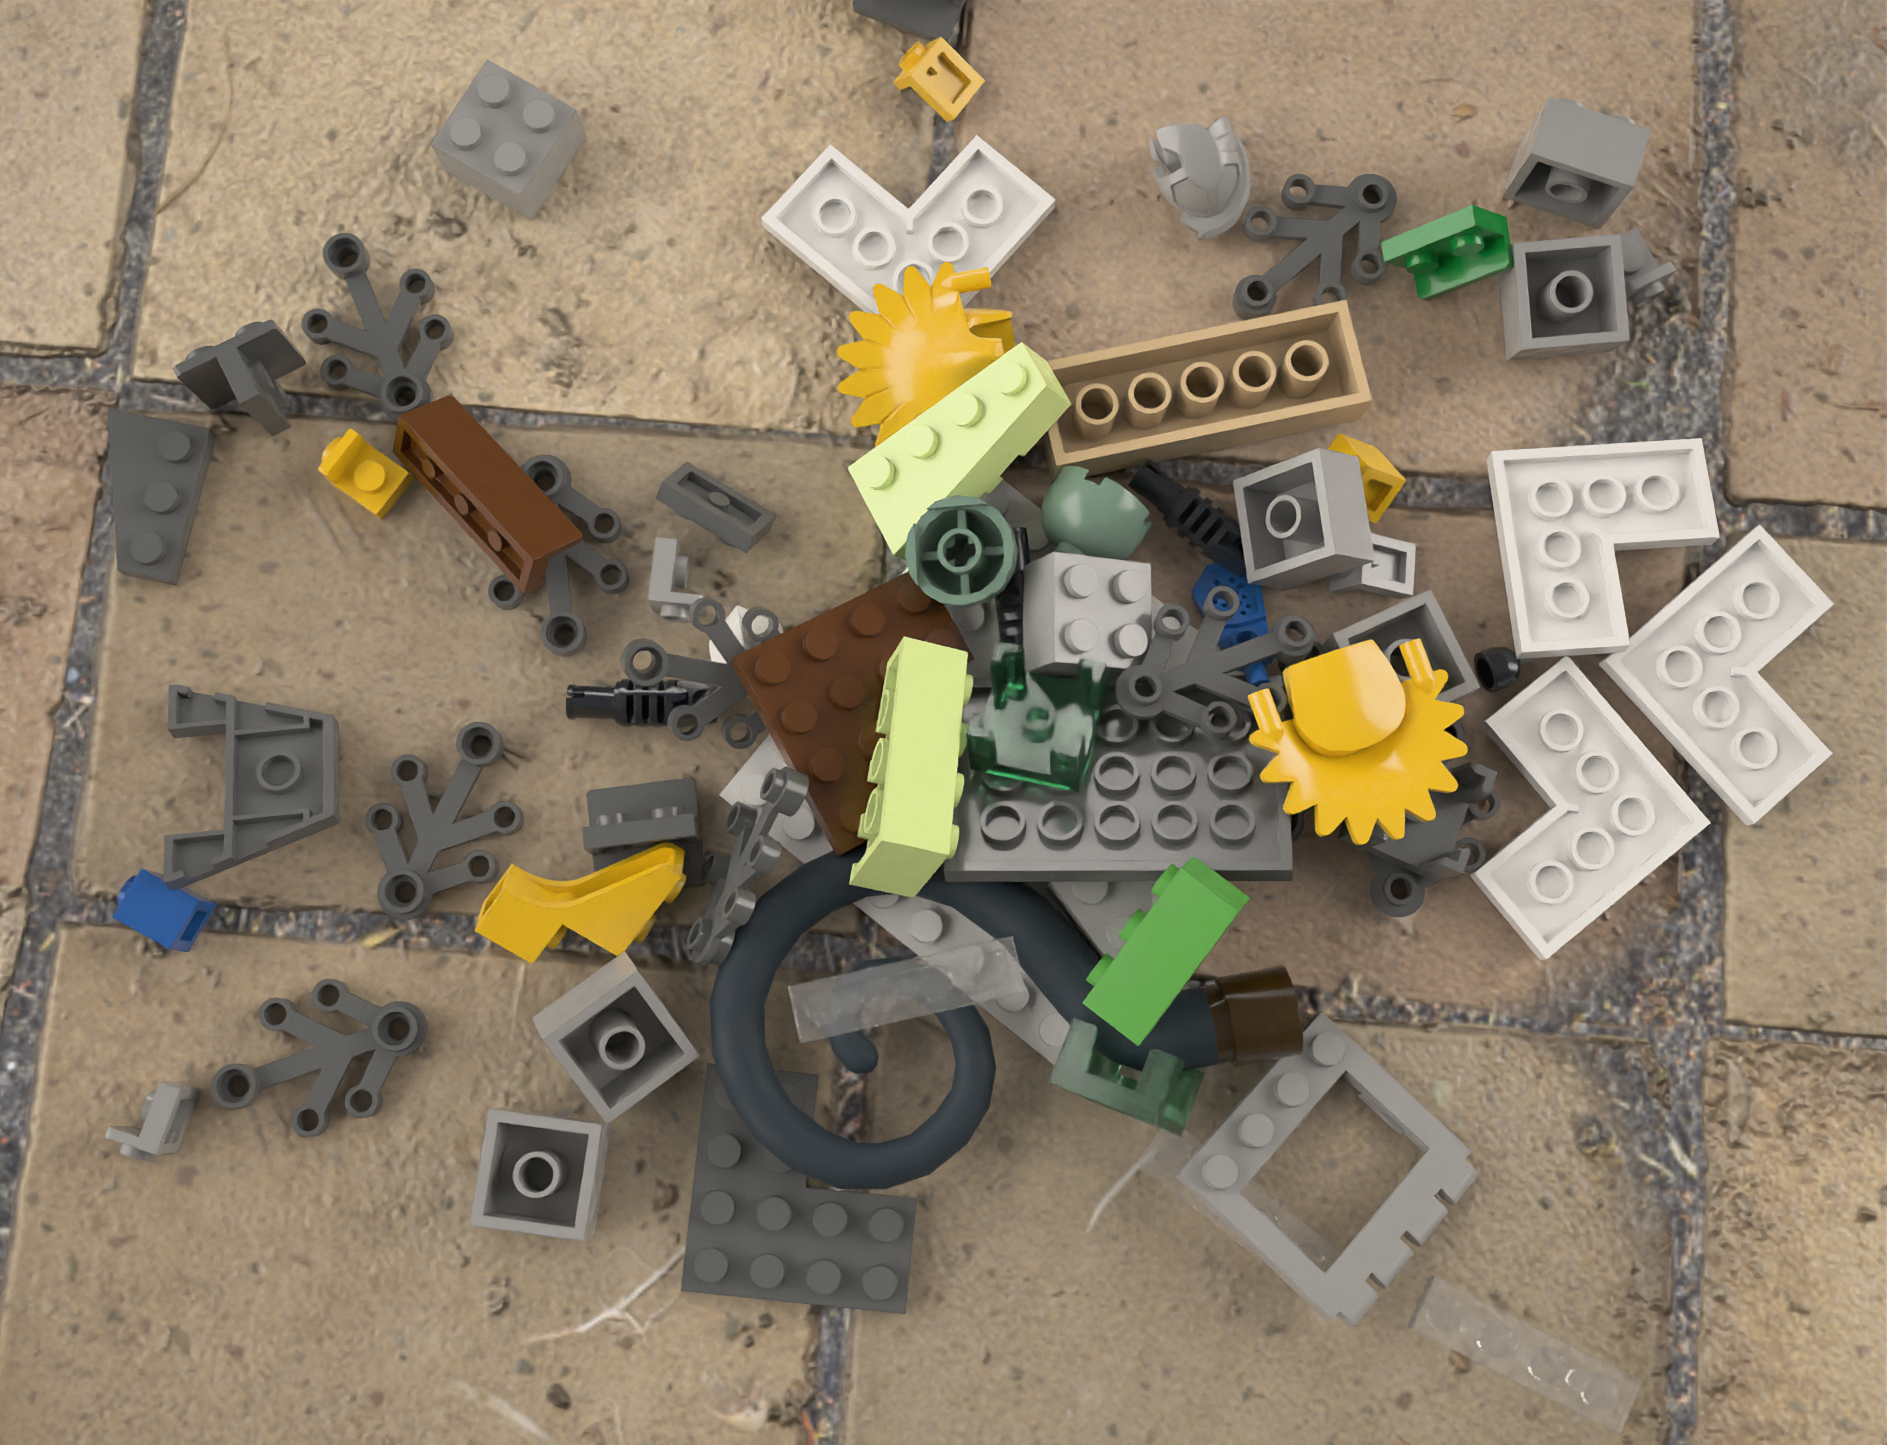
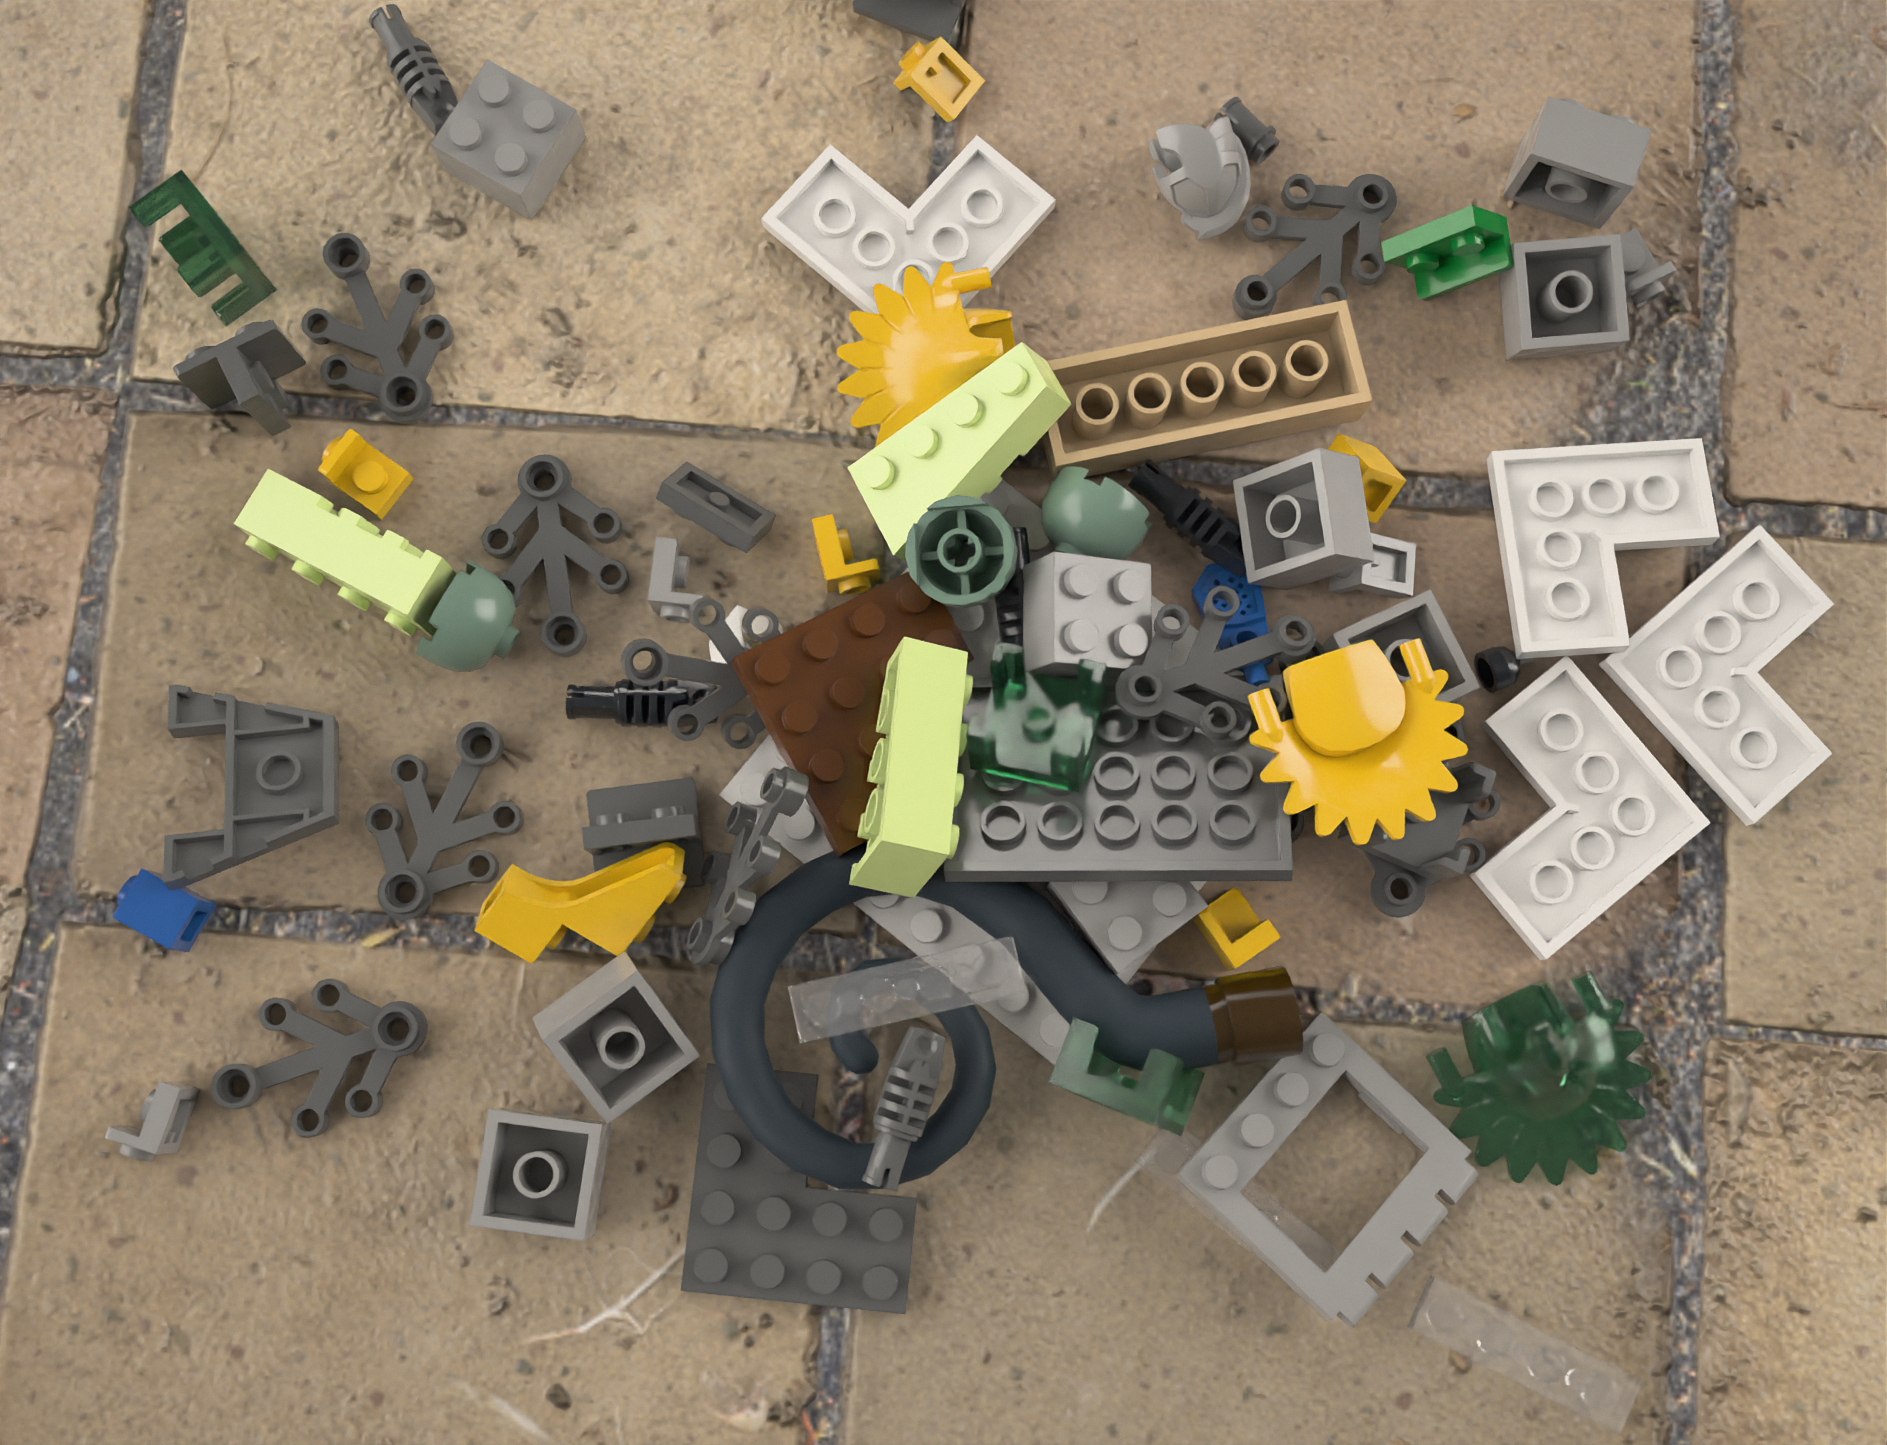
dark grey wing [107,408,217,585] -> none
reddish brown panel [392,395,582,595] -> none
bright green brick [1083,856,1250,1046] -> none
none -> clear green panel [128,169,277,326]
none -> yellowish green wedge [234,469,457,637]
none -> dark grey hinge [369,4,458,136]
none -> sand green cylinder [416,560,520,672]
none -> yellow bracket [812,514,880,596]
none -> dark grey hinge [862,1026,946,1192]
none -> yellow panel [1192,888,1281,971]
none -> dark grey pin [1214,97,1280,164]
none -> clear green piece [1426,970,1652,1186]

